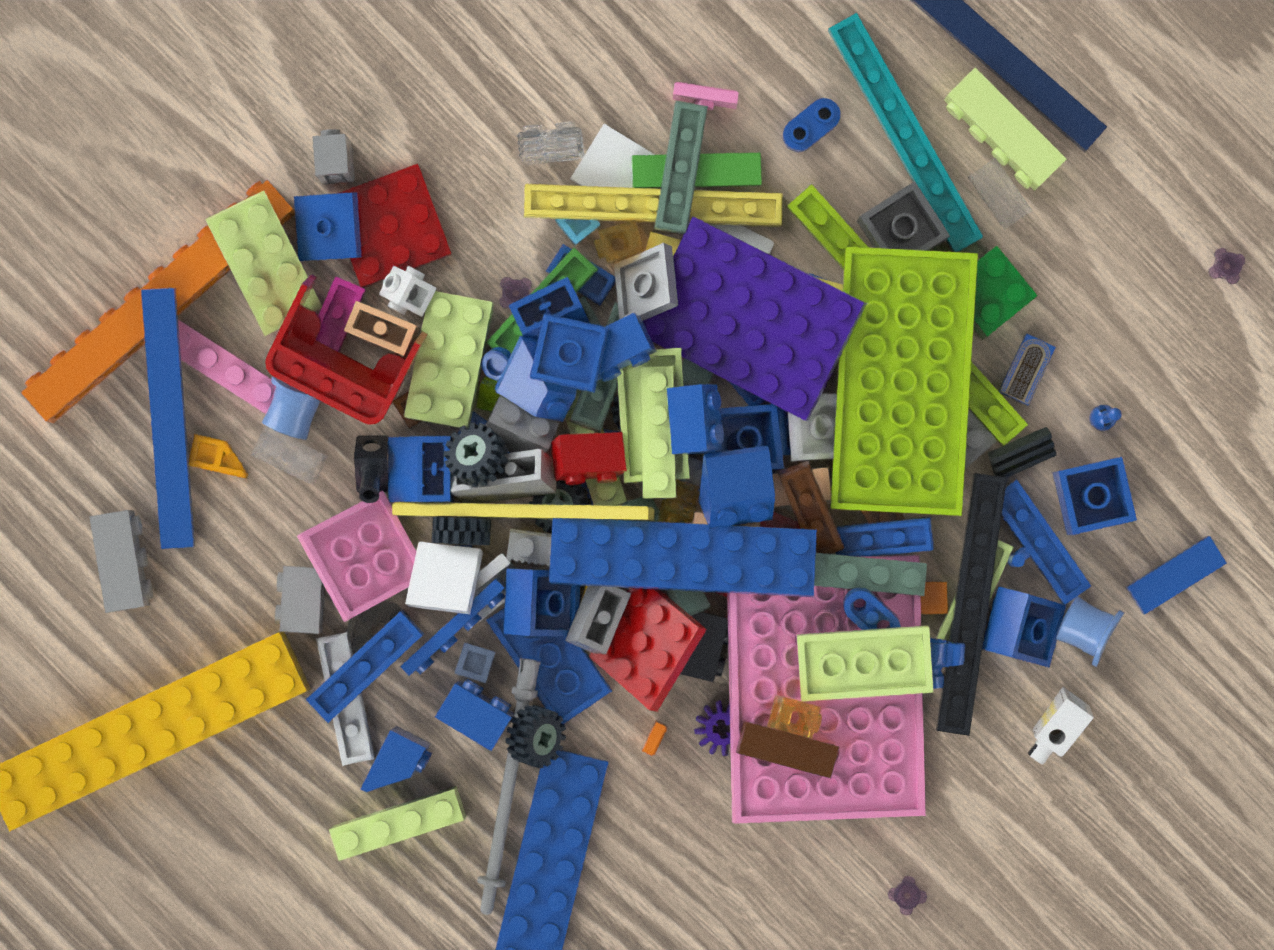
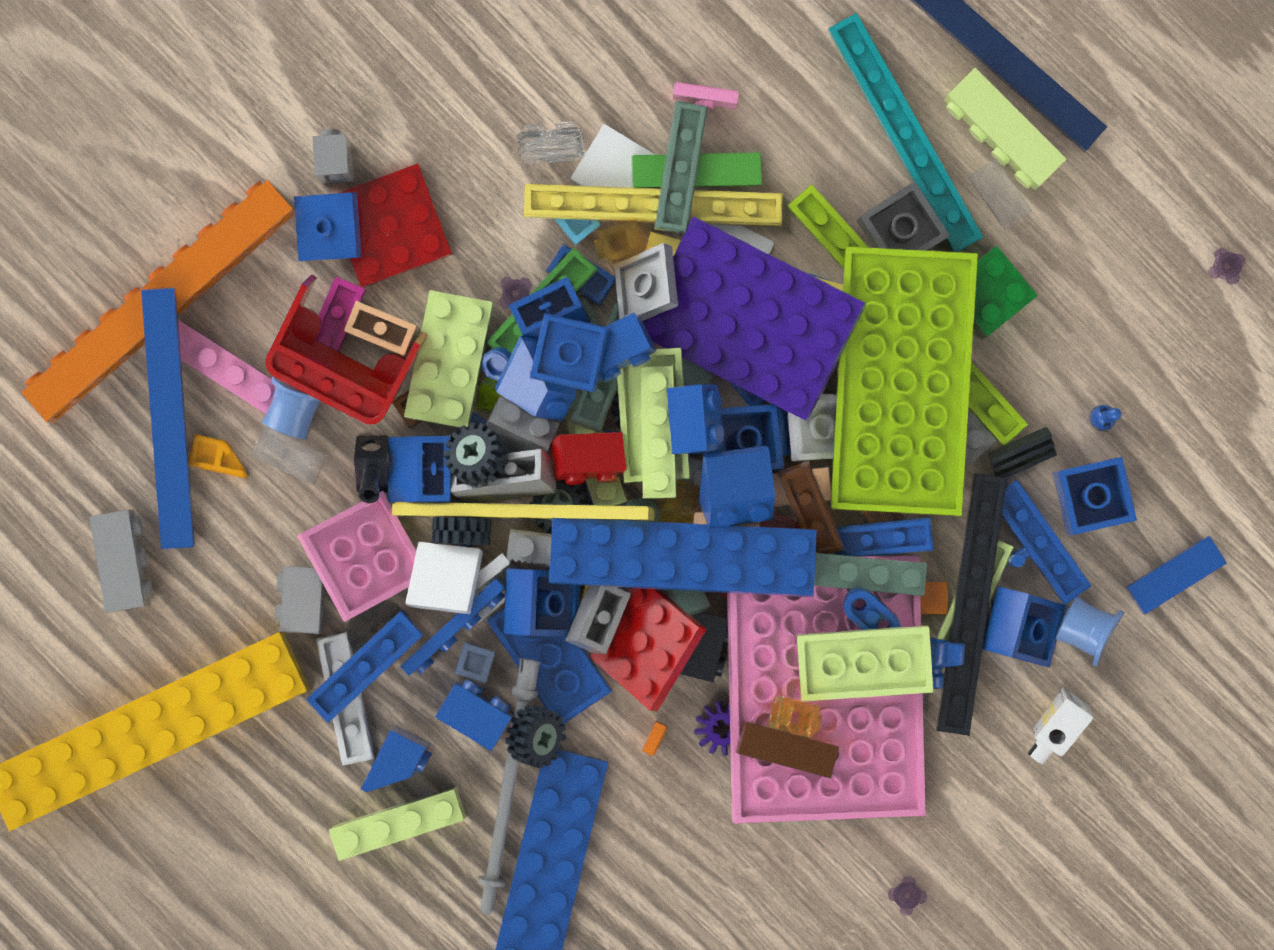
yellowish green plate [205,190,322,336] -> none
white brick [379,266,437,317] -> none
blue plate [782,98,840,152] -> none
tile [999,333,1056,406] -> none

